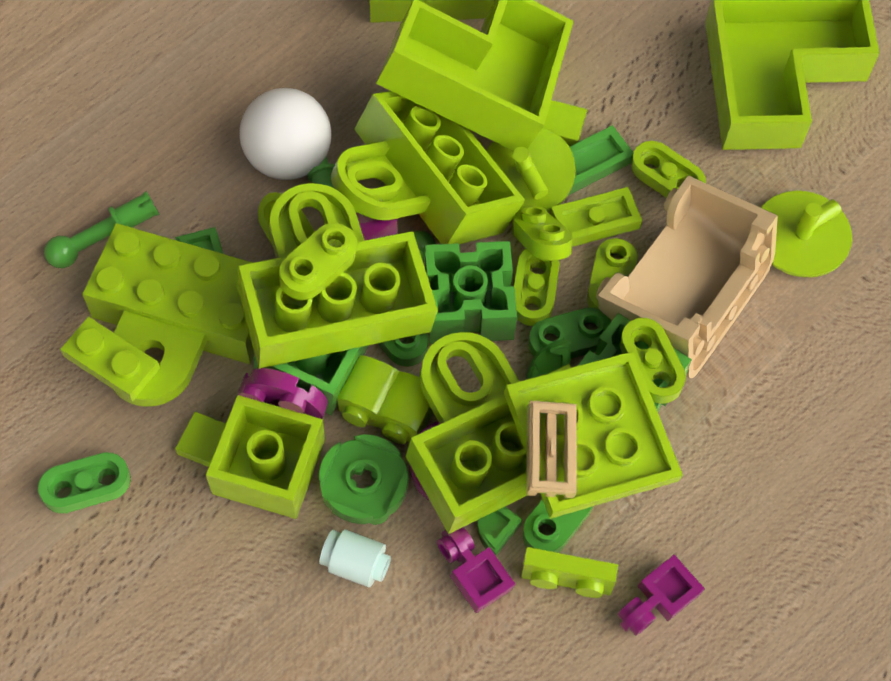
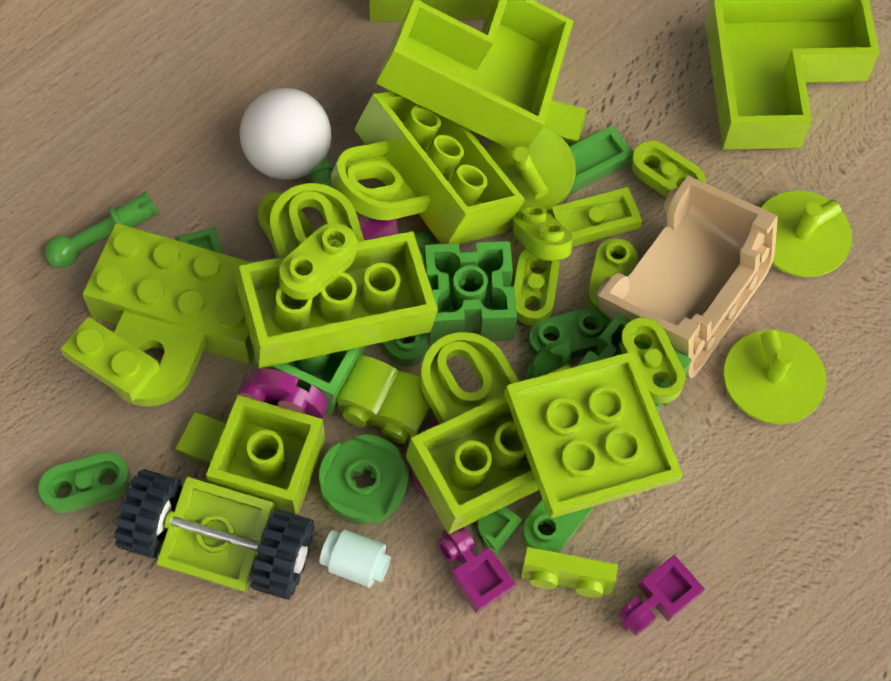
tan tile [526,401,577,498] -> none
none -> plate [114,469,315,600]
none -> lime shield [723,330,827,425]

